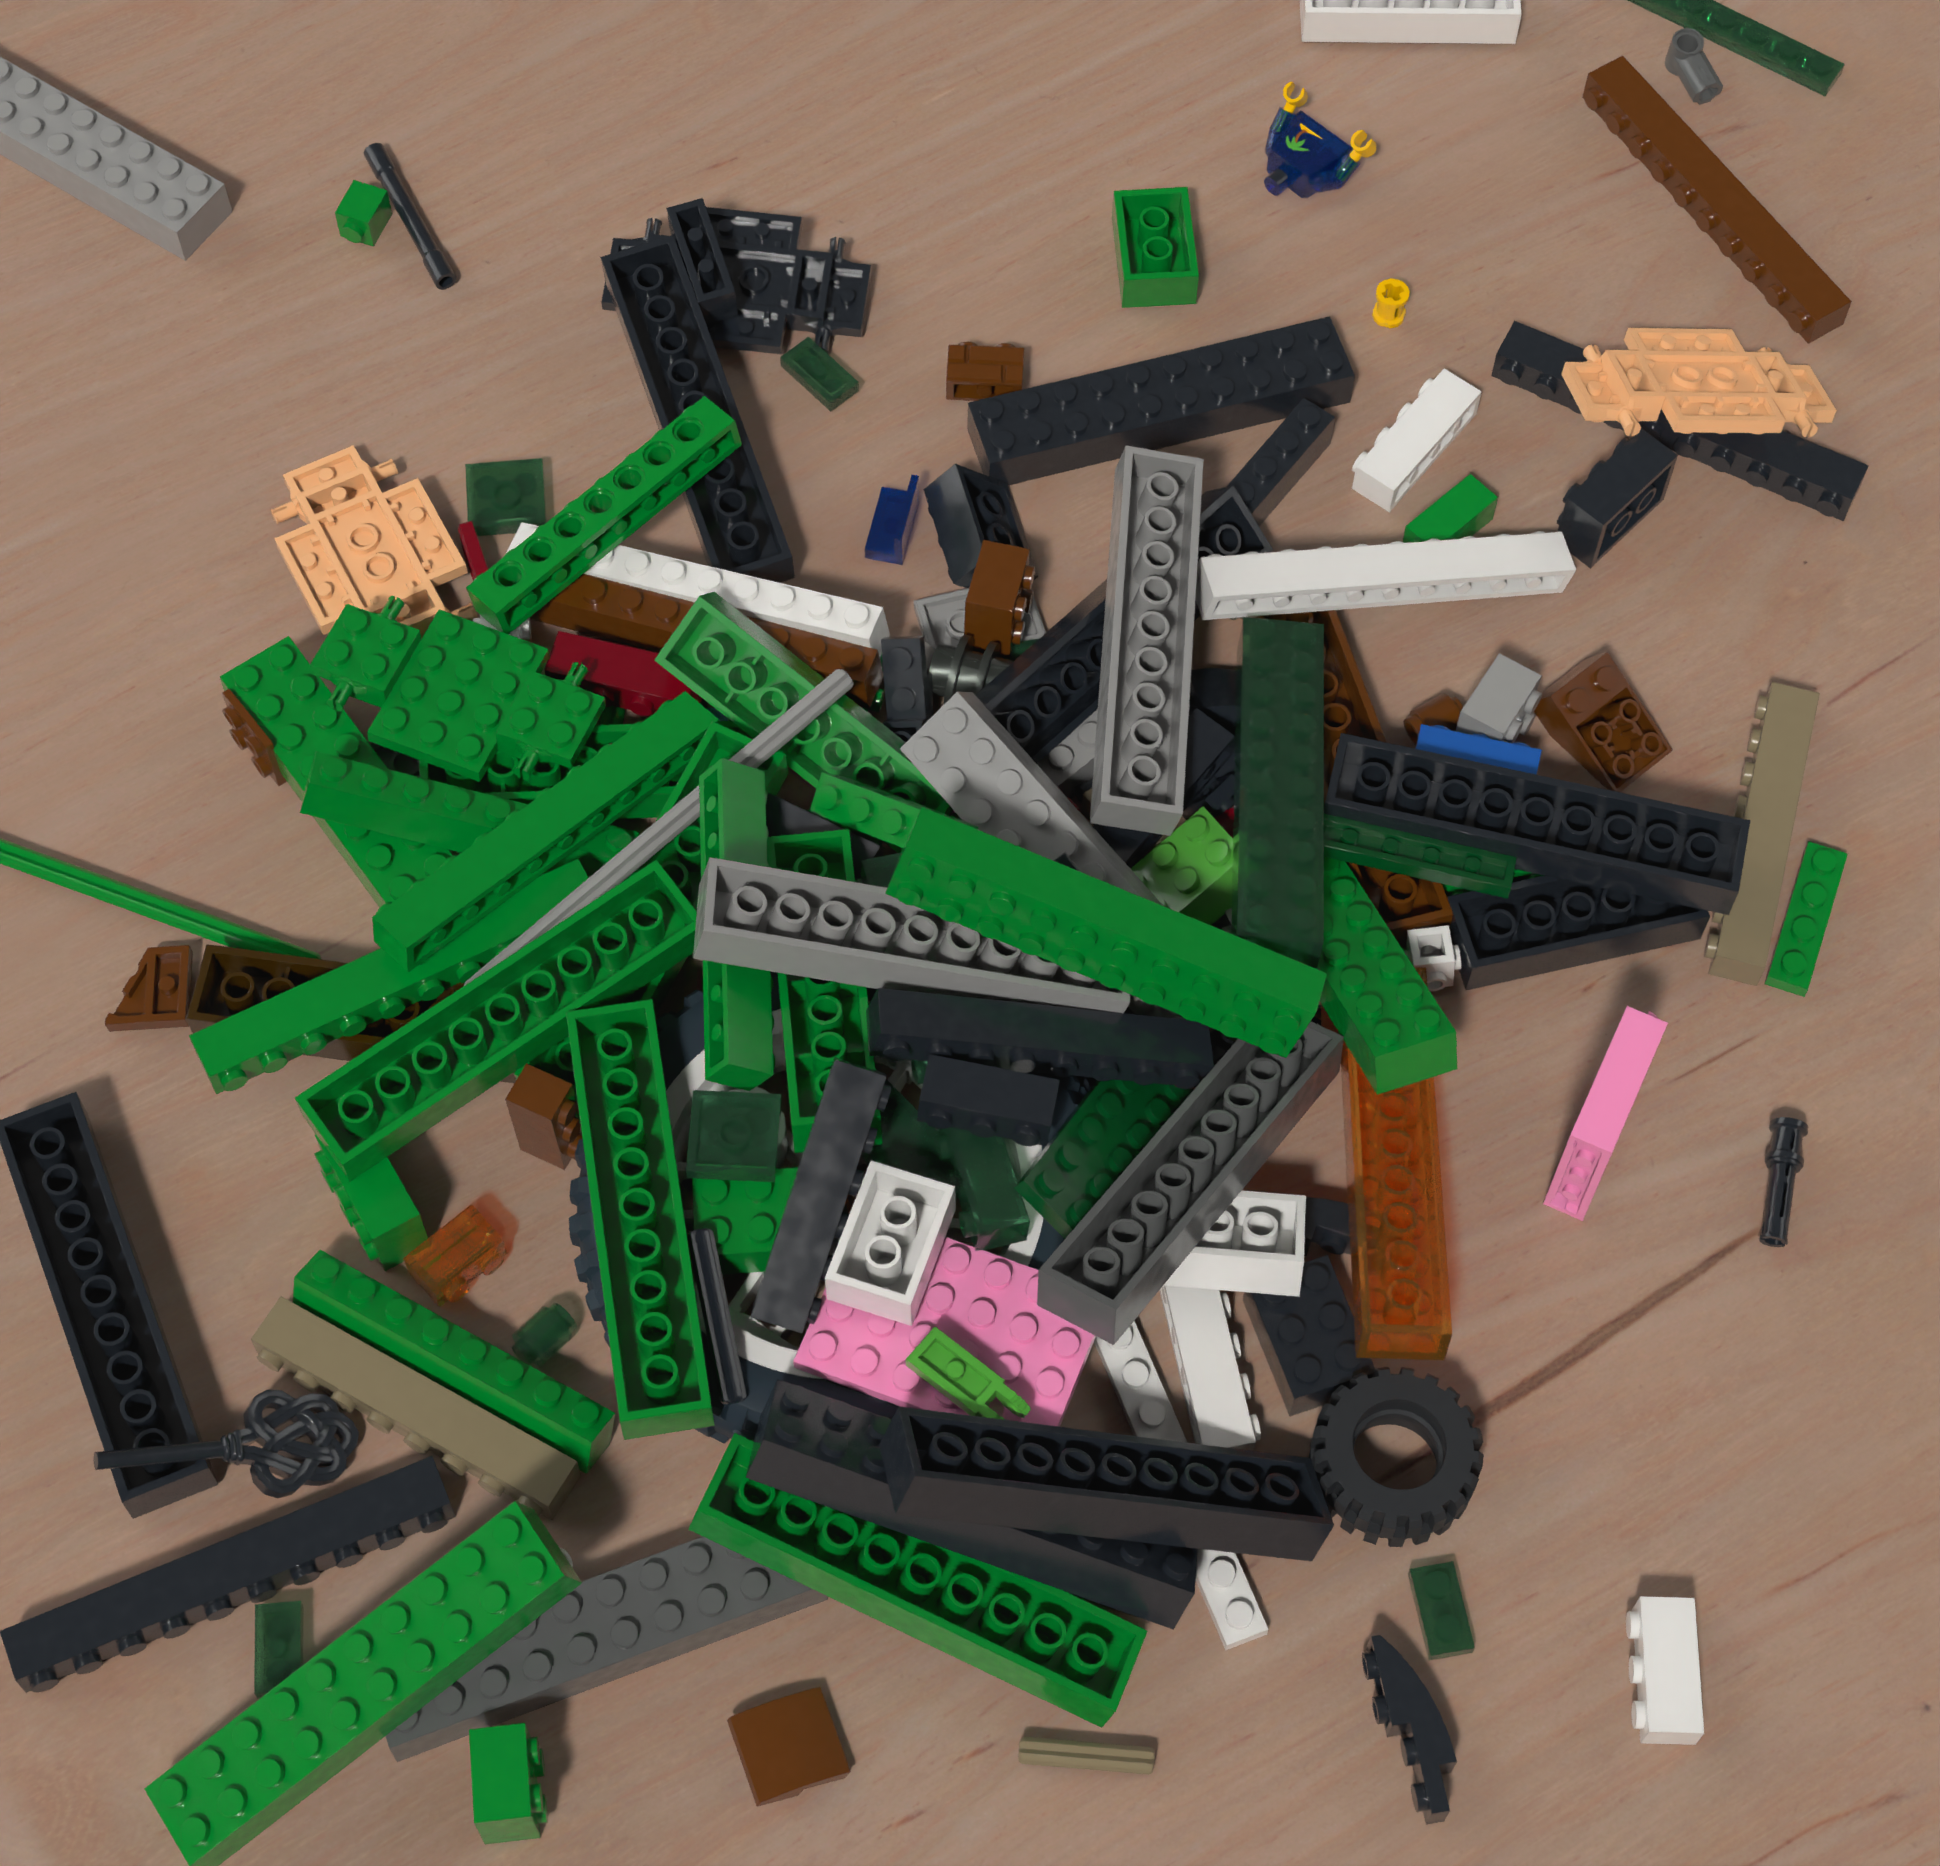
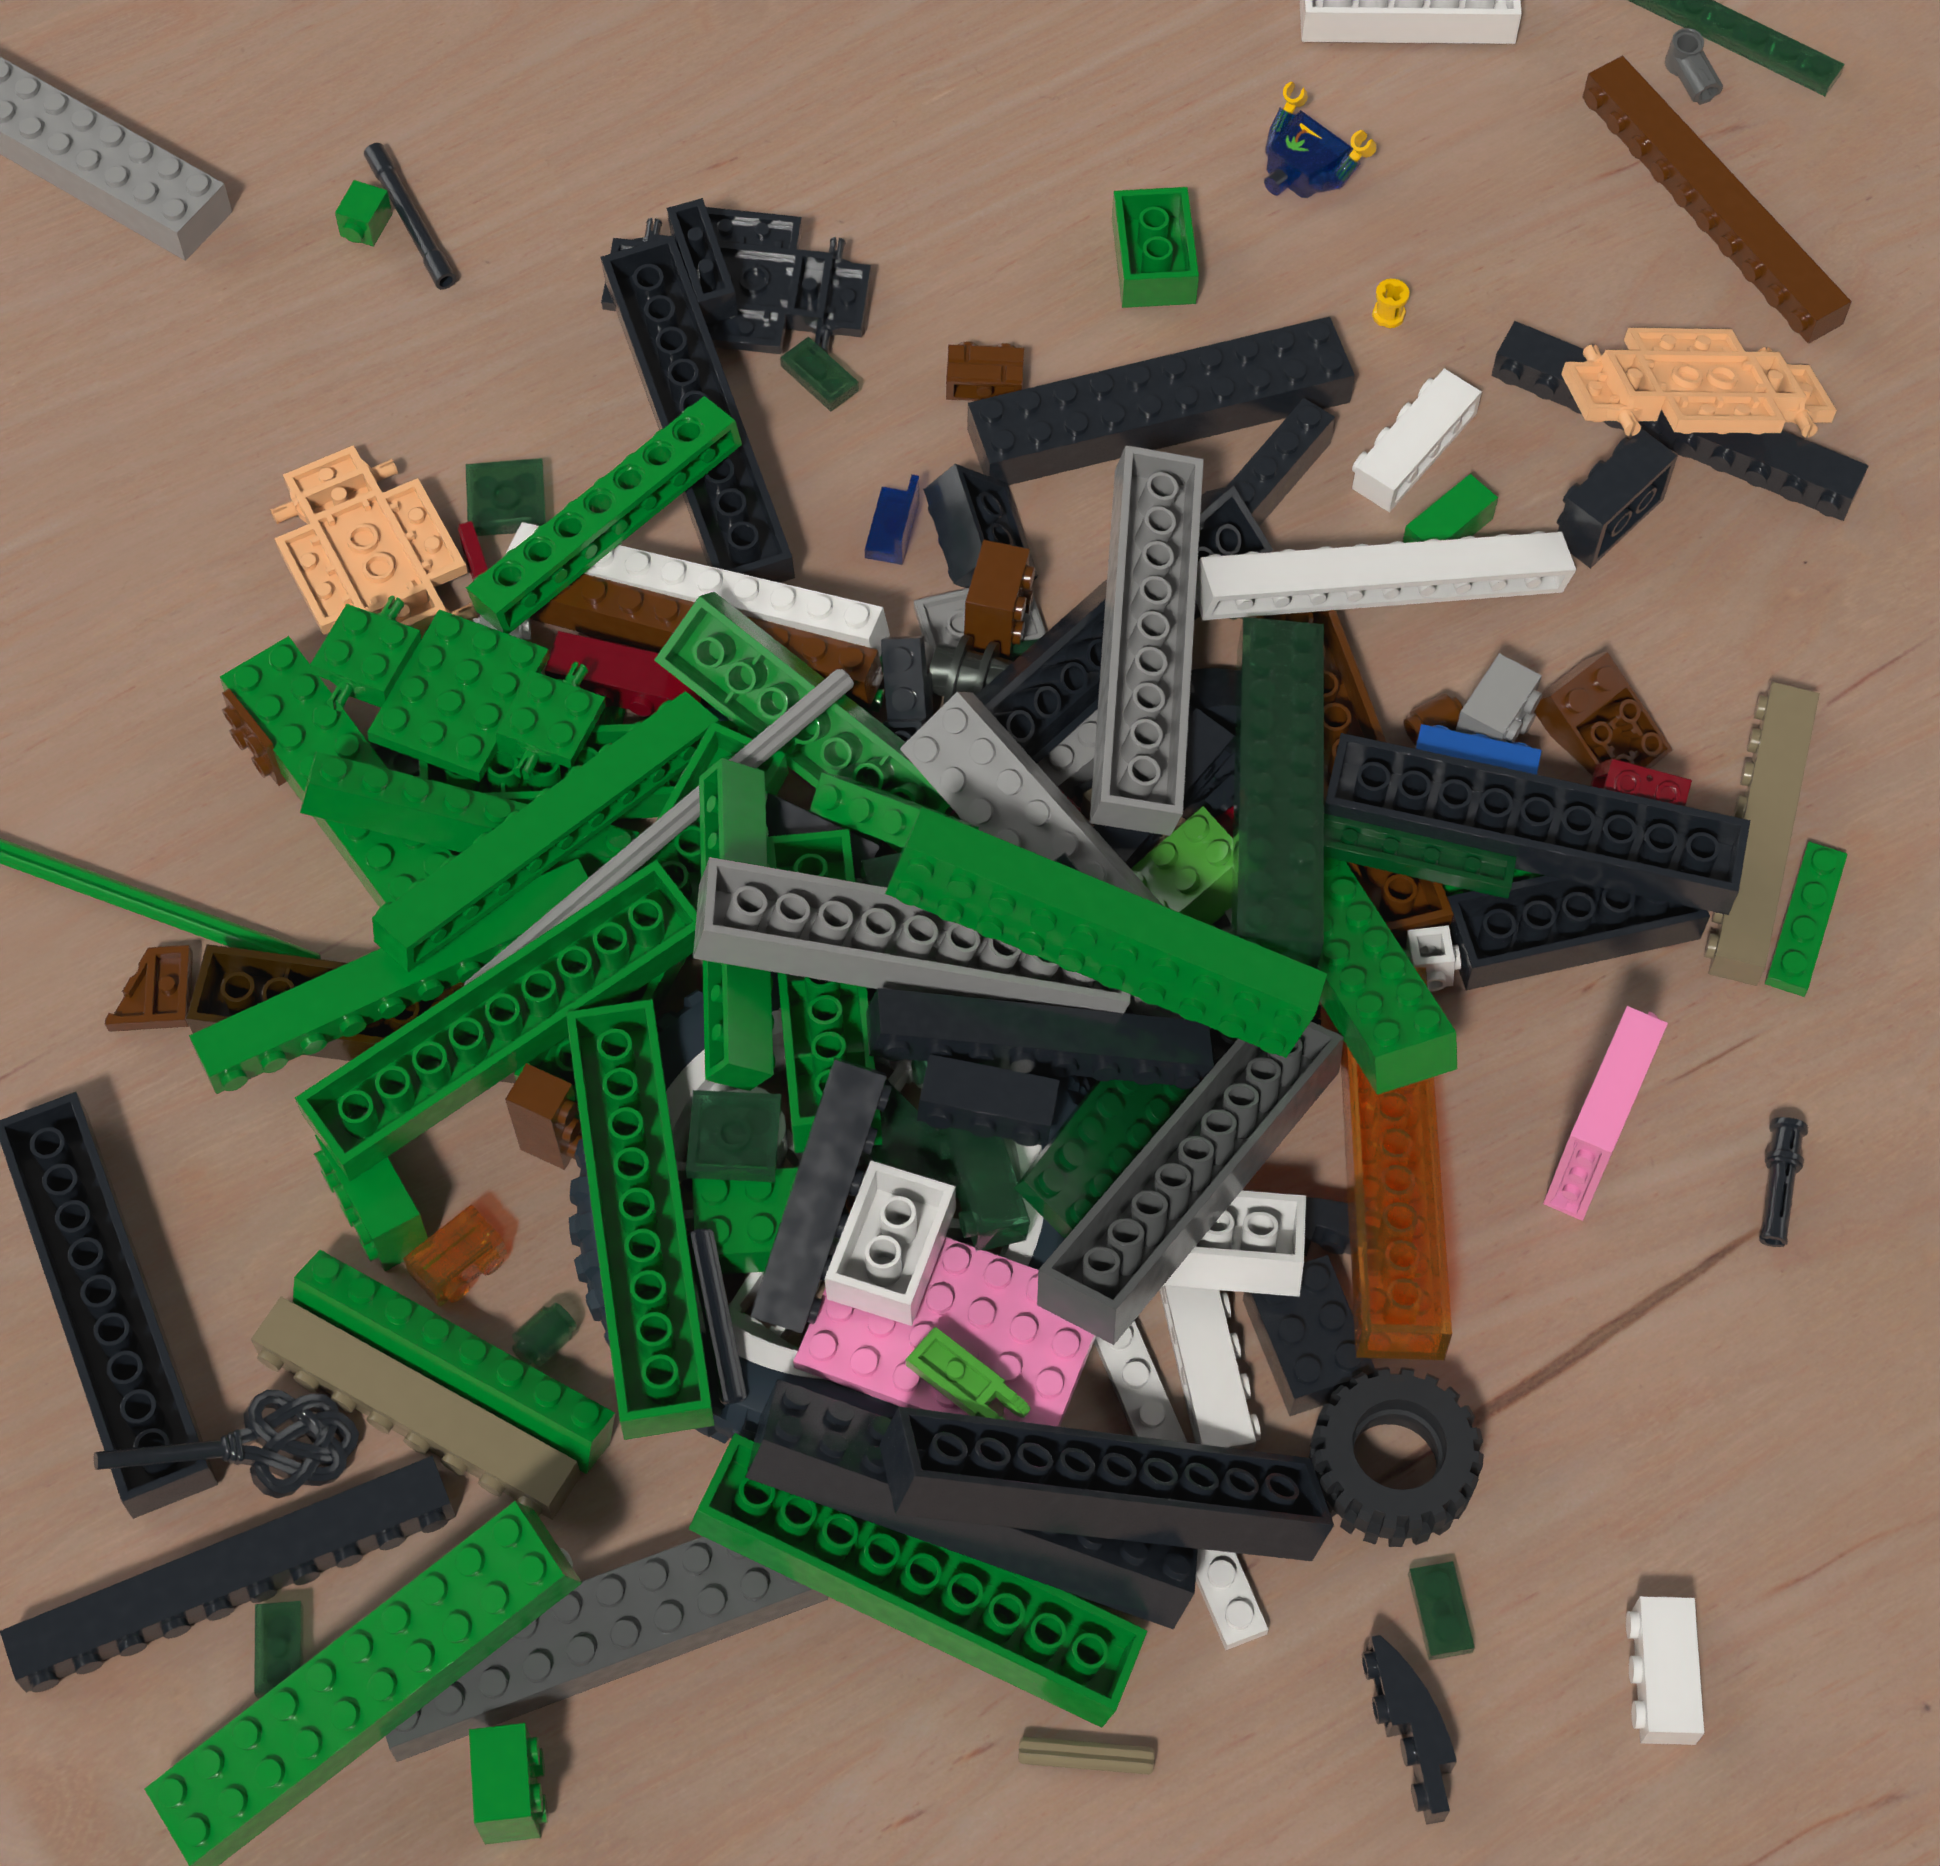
reddish brown slope [727,1686,851,1807] -> none
none -> dark red panel [1590,759,1692,806]

